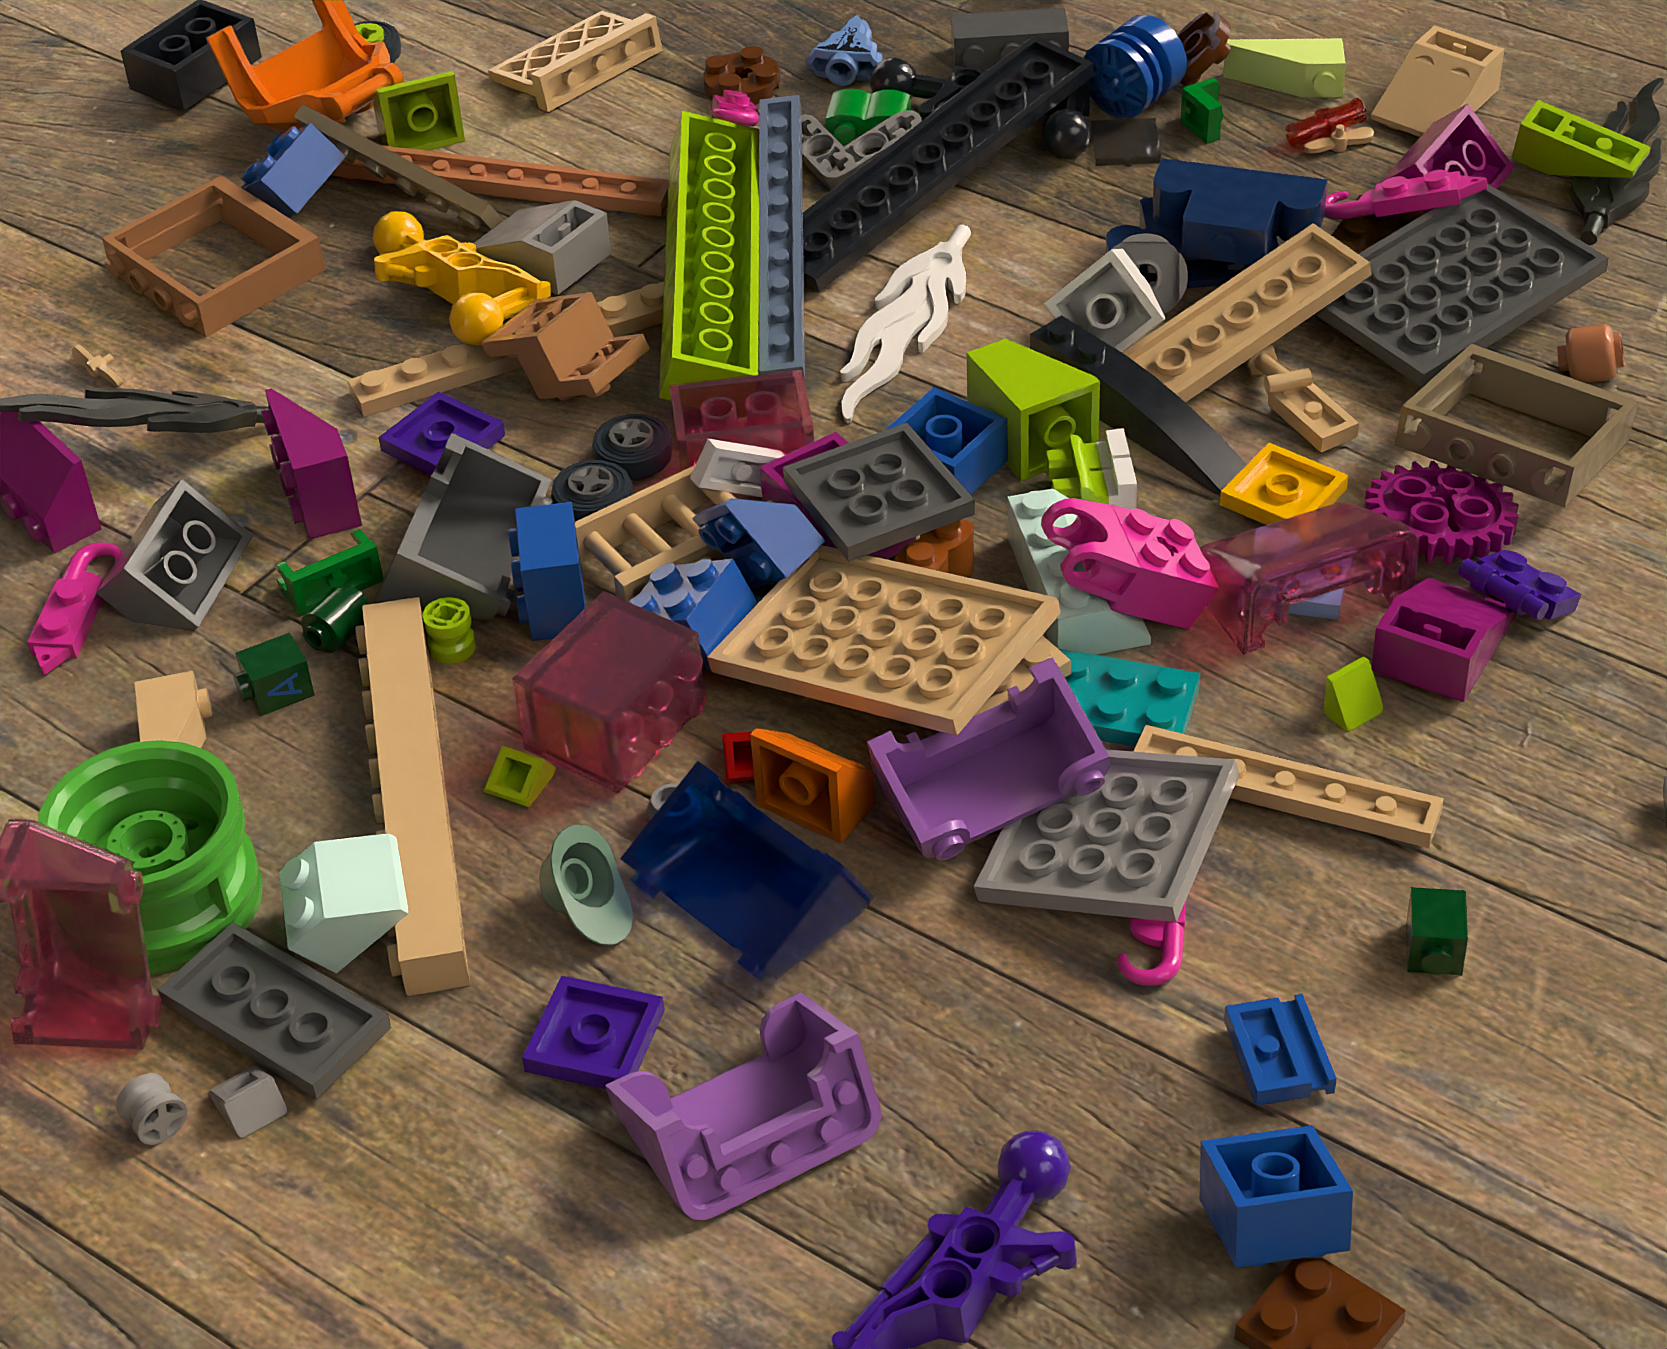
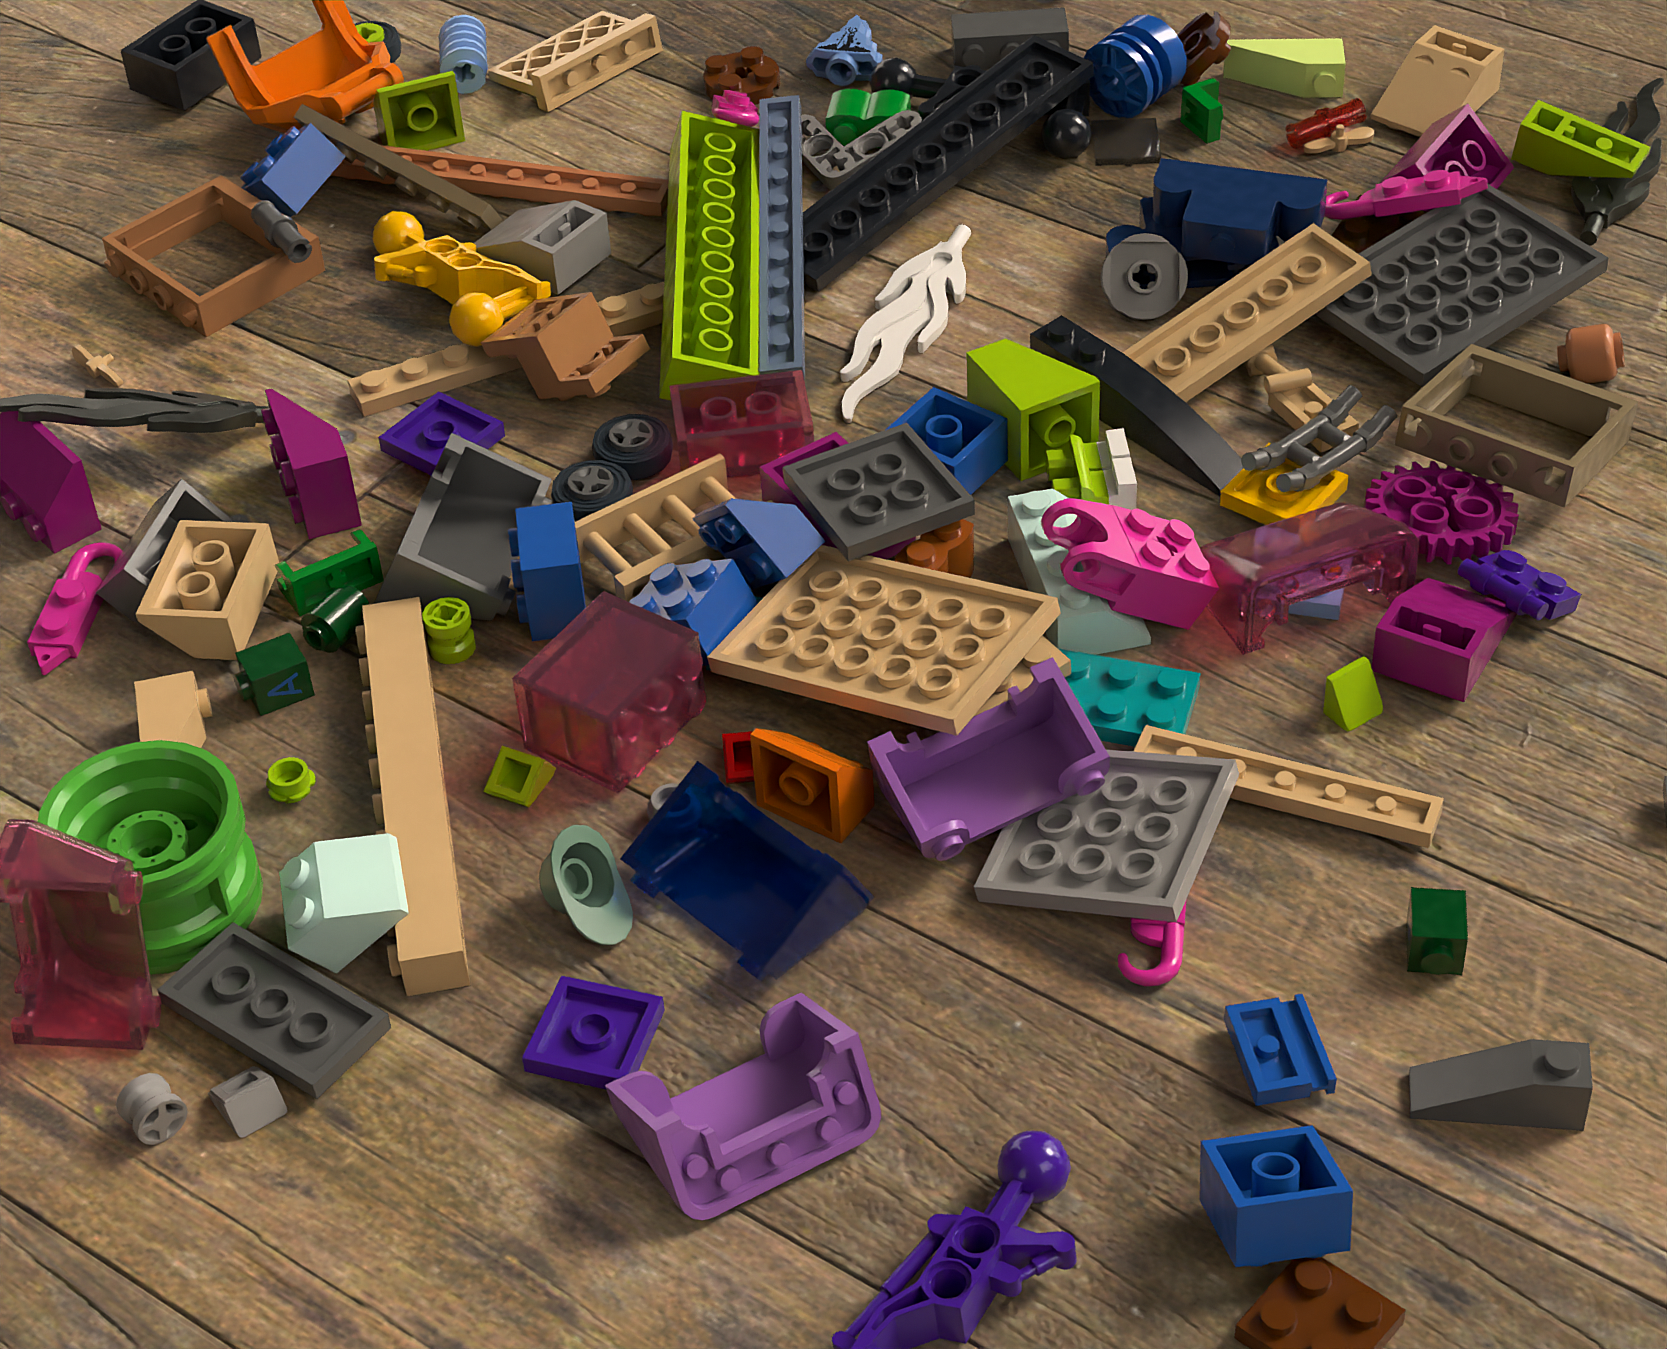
white plate [690,439,784,497] -> none
white slope [1044,249,1166,352] -> none
none -> tan slope [136,520,279,660]
none -> dark grey pin [251,201,312,263]
none -> lime plate [266,757,316,803]
none -> light blue piece [439,15,488,94]
none -> dark grey piece [1241,385,1397,492]
none -> dark grey slope [1409,1039,1593,1131]

